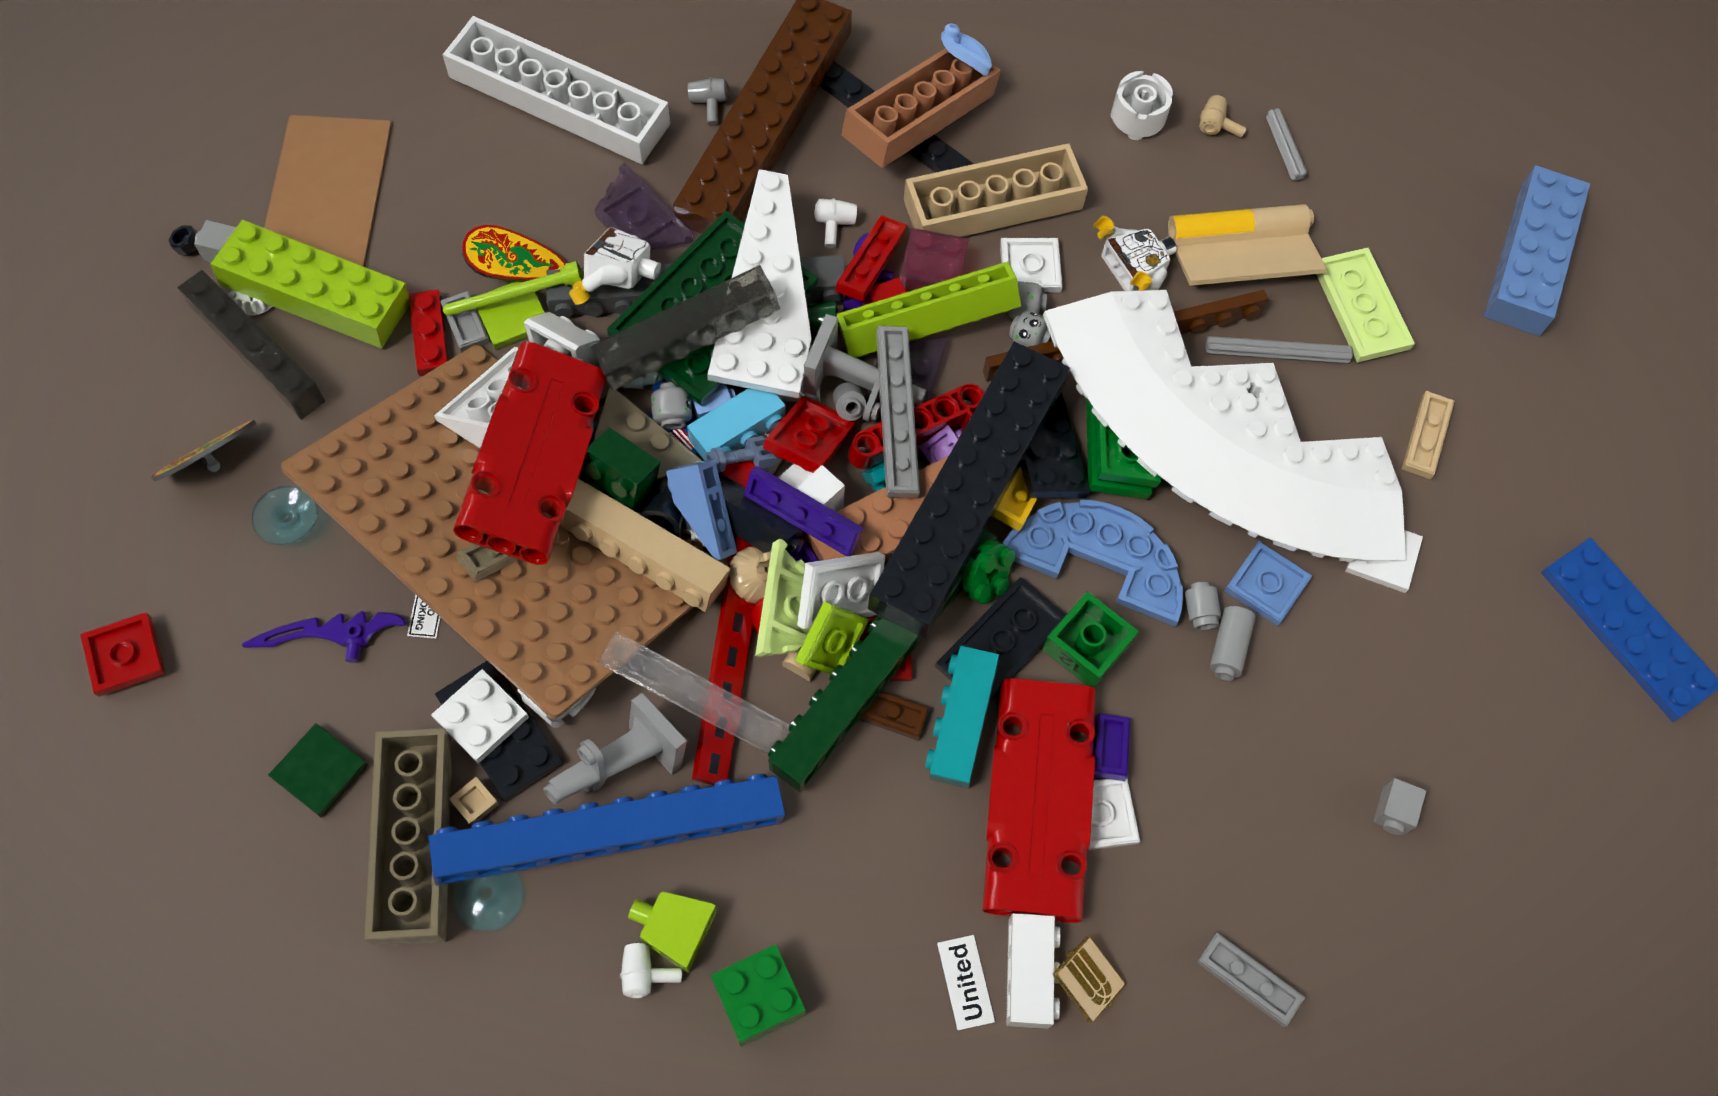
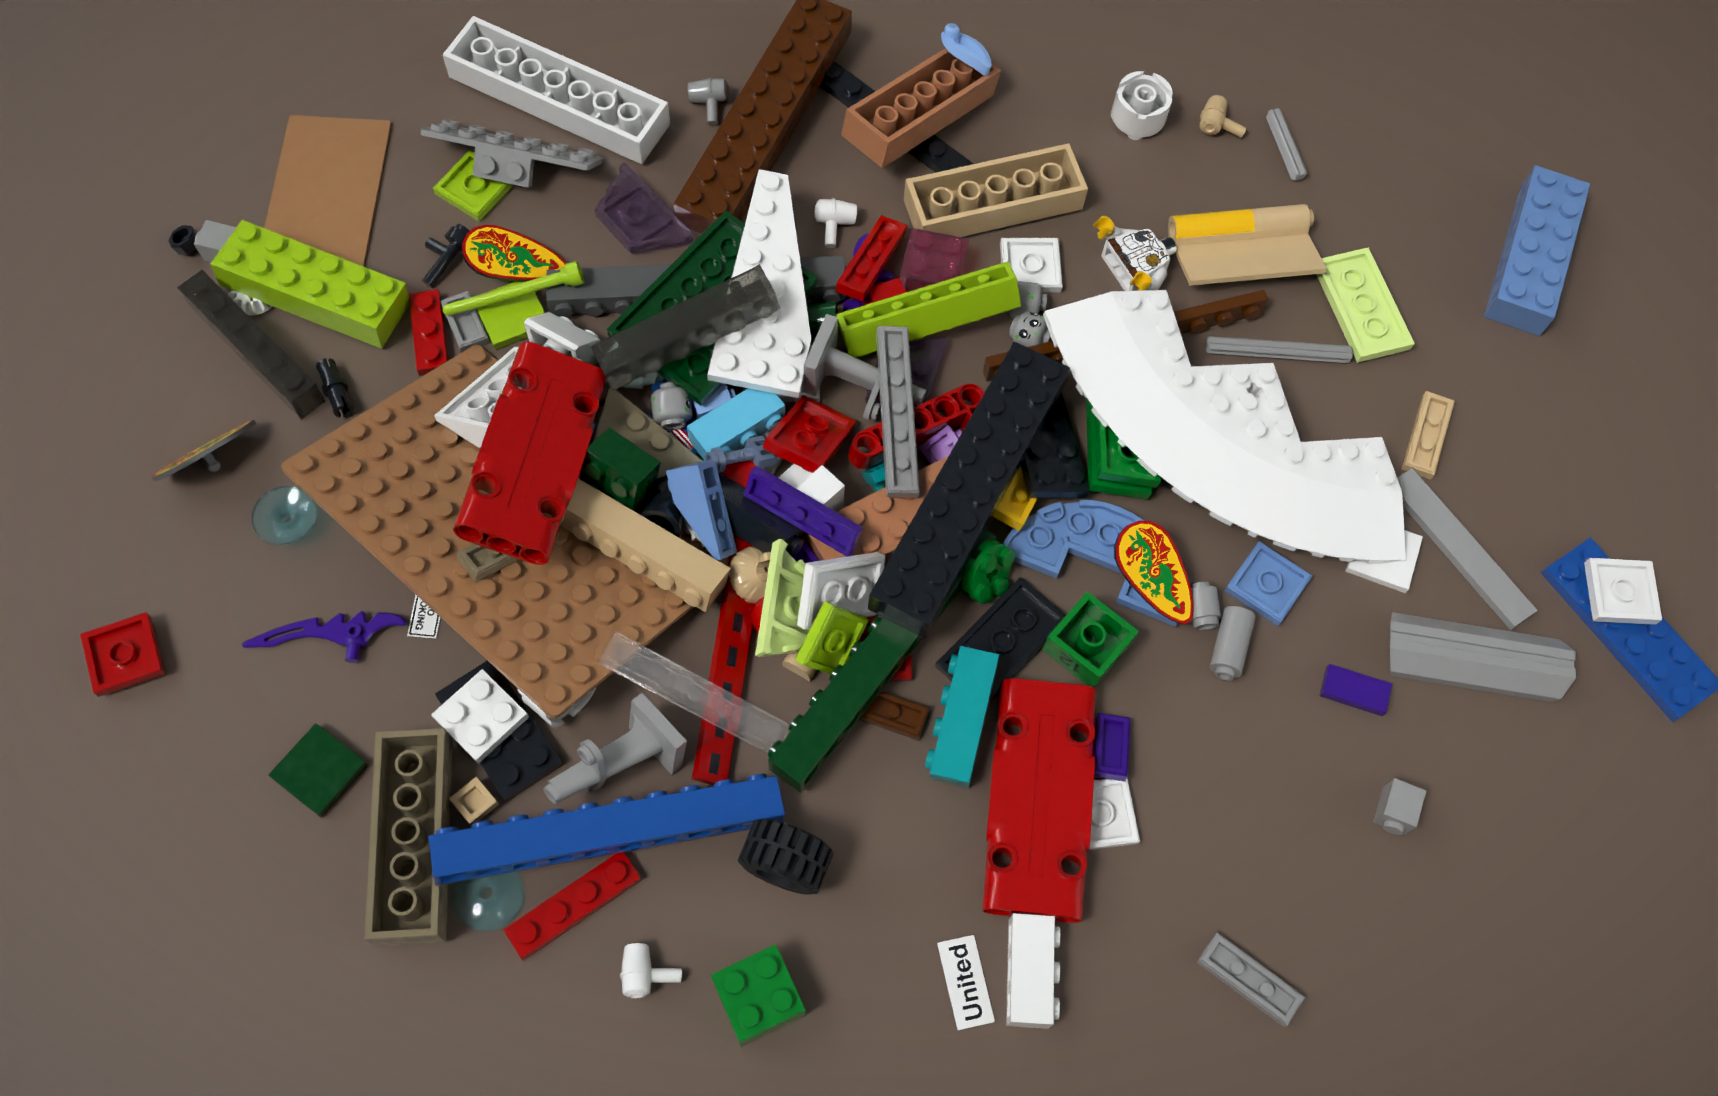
white torso [569,227,661,305] -> none
lime torso [628,892,717,973] -> none
light grey brick [833,382,867,421] -> none
piece [1052,936,1126,1023] -> none
none -> black pin [316,358,354,418]
none -> light grey bracket [420,119,604,188]
none -> black piece [422,224,470,288]
none -> lime tile [433,150,514,222]
none -> red plate [503,852,641,961]
none -> black tyre [737,819,834,895]
none -> shield [1114,521,1193,624]
none -> dark purple tile [1320,664,1392,716]
none -> light grey piece [1390,612,1576,702]
none -> light grey tile [1397,468,1538,631]
none -> white plate [1584,558,1662,625]

